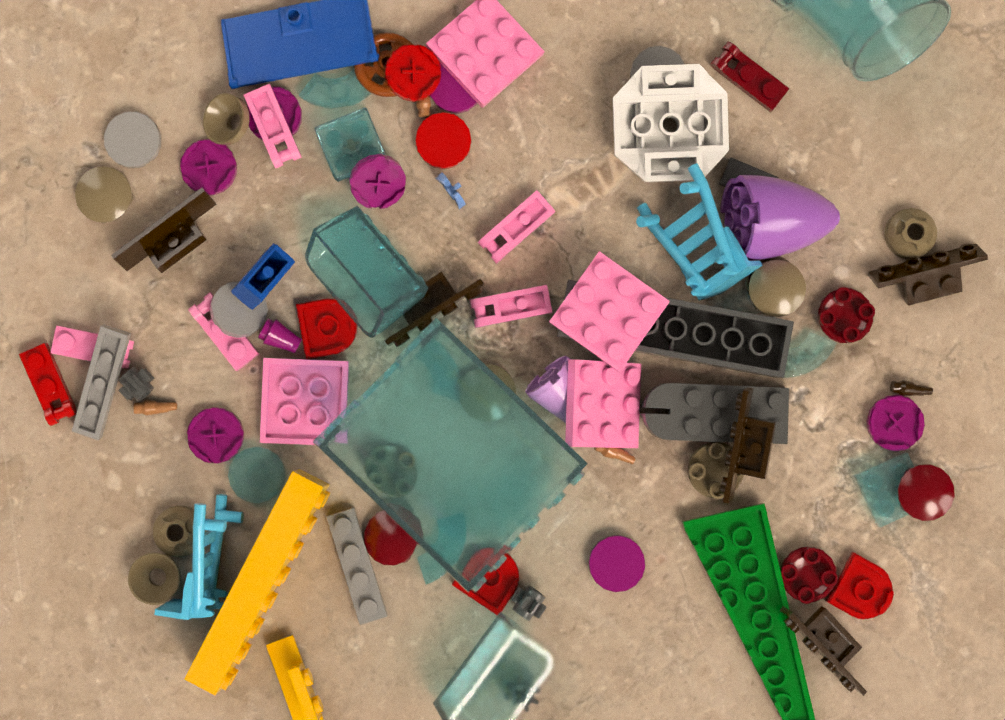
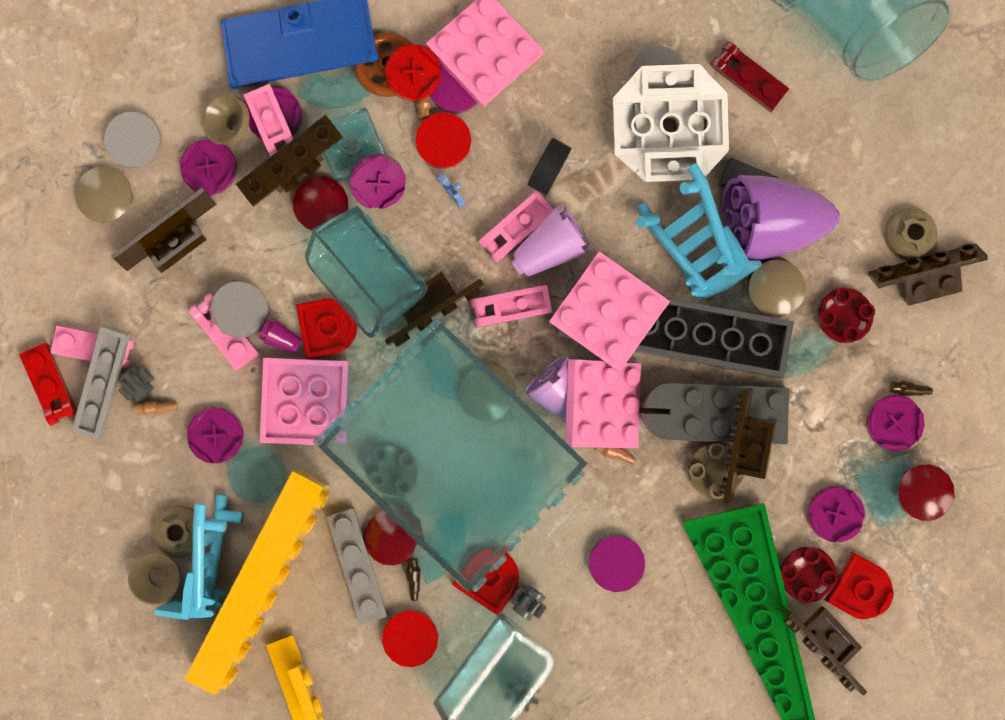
blue brick [231,243,295,310] -> none
none -> dark brown bracket [236,114,343,207]
none -> dark red dish [293,177,349,233]
none -> red tile [382,609,439,668]
none -> dark brown piece [405,558,421,601]
none -> lavender cone [512,204,593,276]
none -> black tyre [527,138,572,195]
none -> magenta tile [807,486,865,543]

